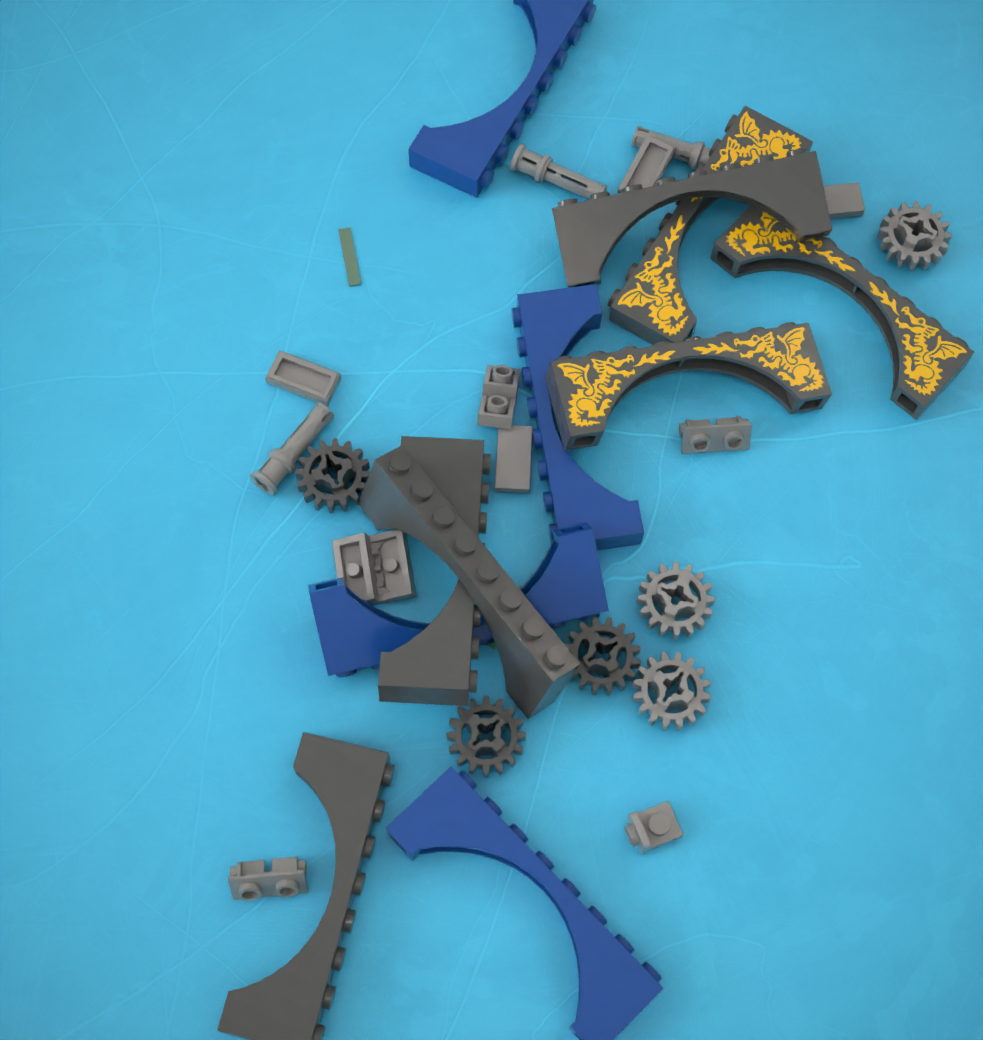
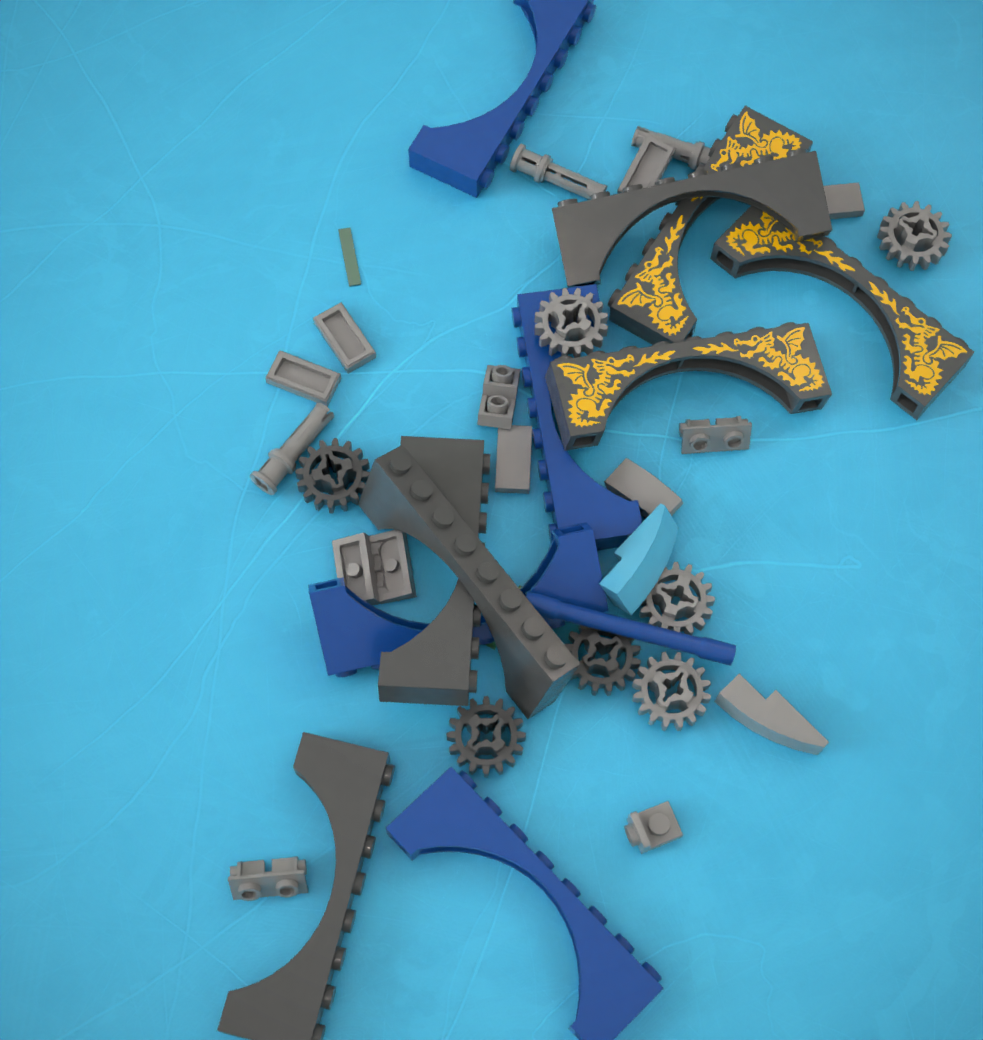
none -> light grey tile [313,302,376,374]
none -> blue piece [525,591,736,666]
none -> light grey gear [534,288,608,358]
none -> medium azure slope [599,503,678,616]
none -> light grey slope [604,458,683,518]
none -> light grey slope [714,674,829,755]

